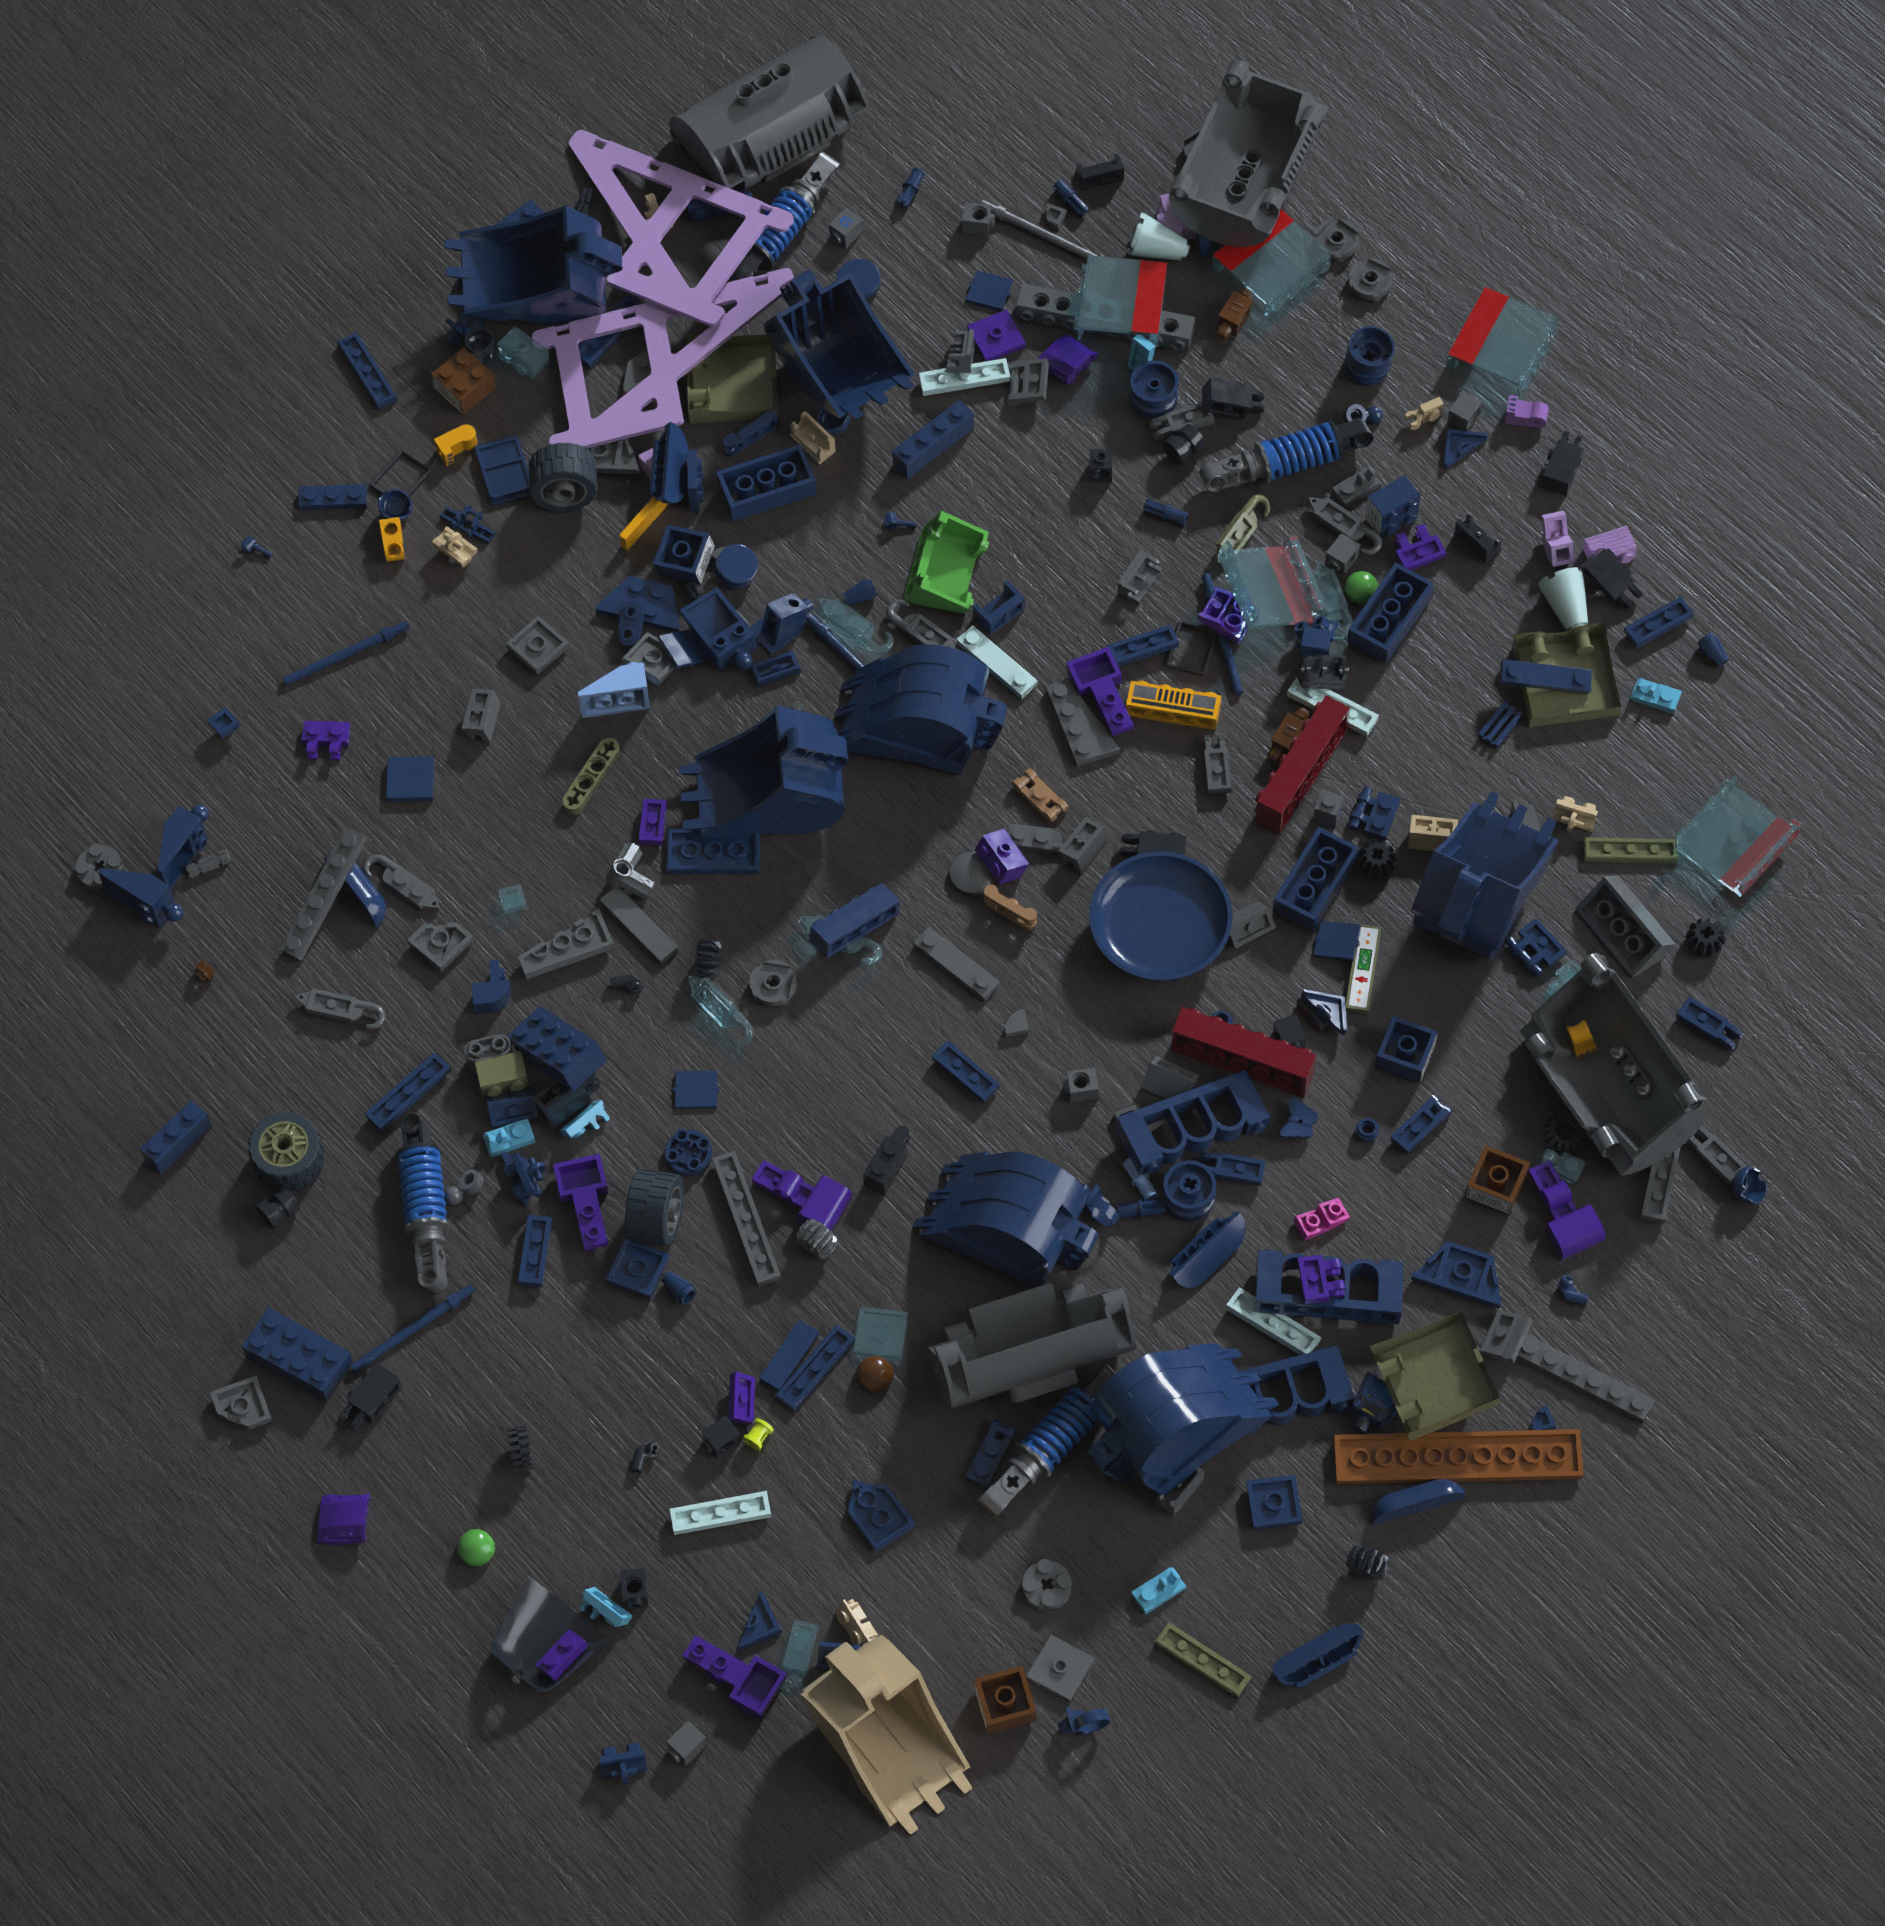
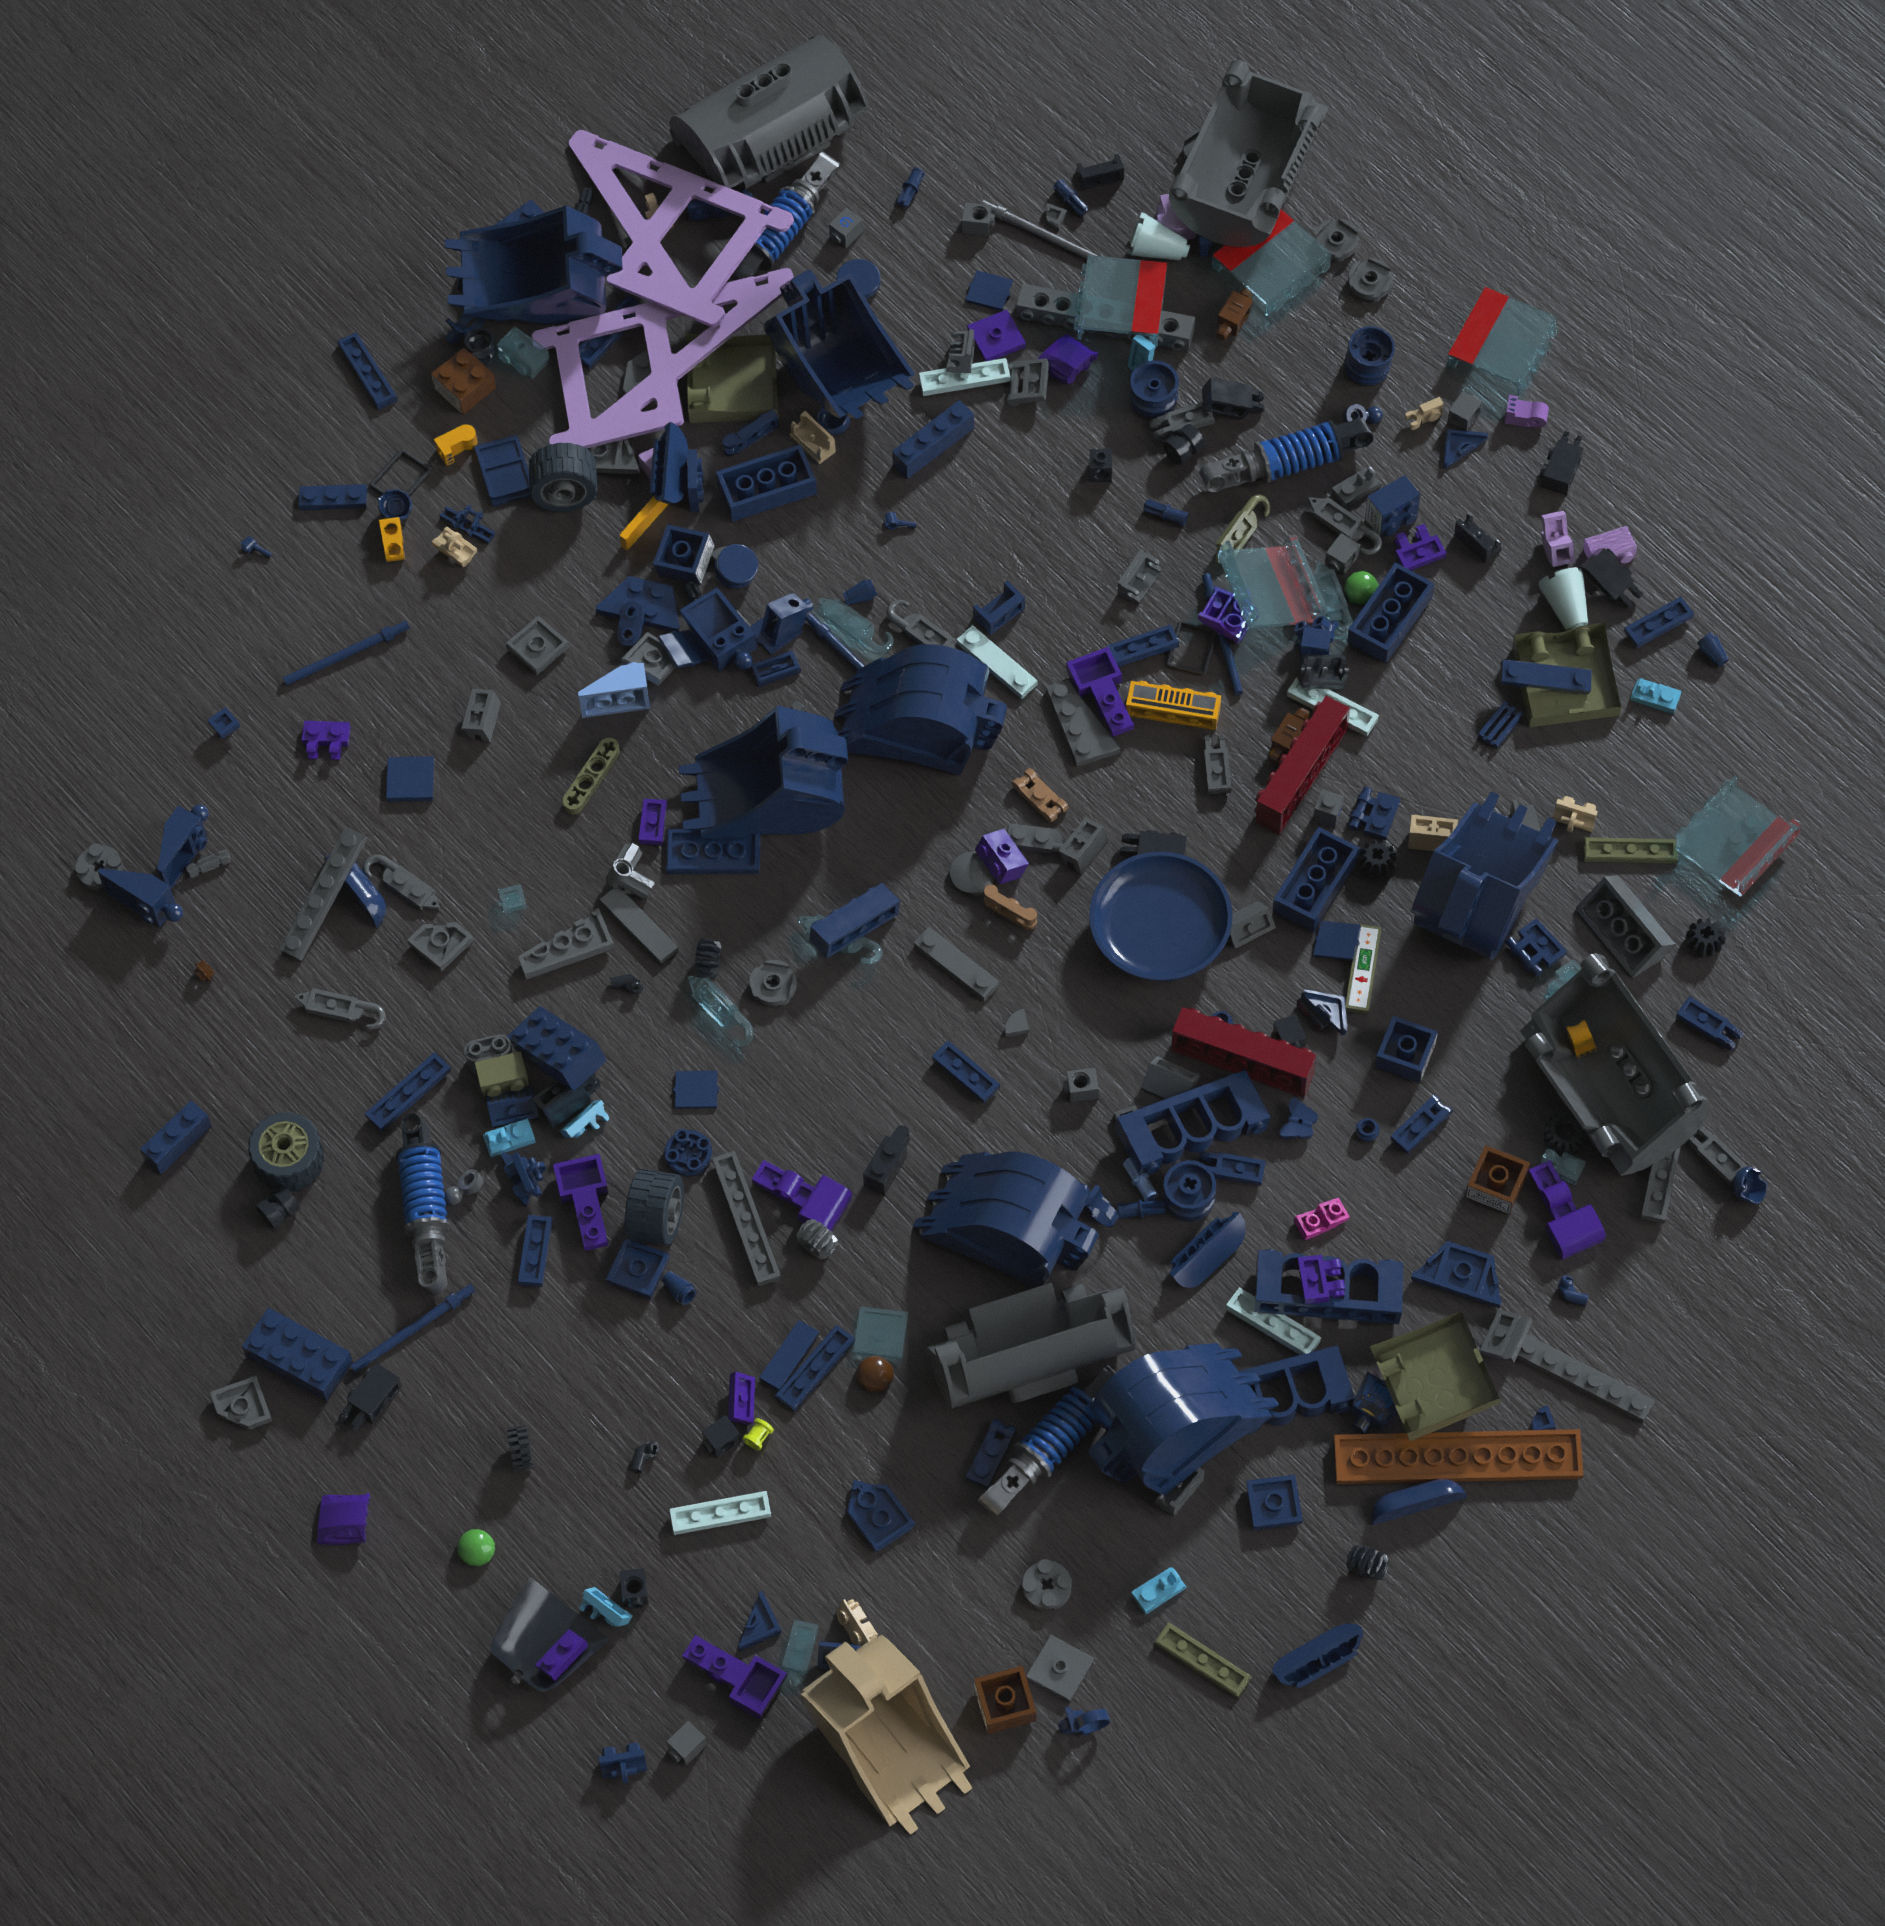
dark blue brick [472,960,511,1014] -> none
bright green windscreen [904,511,989,614] -> none

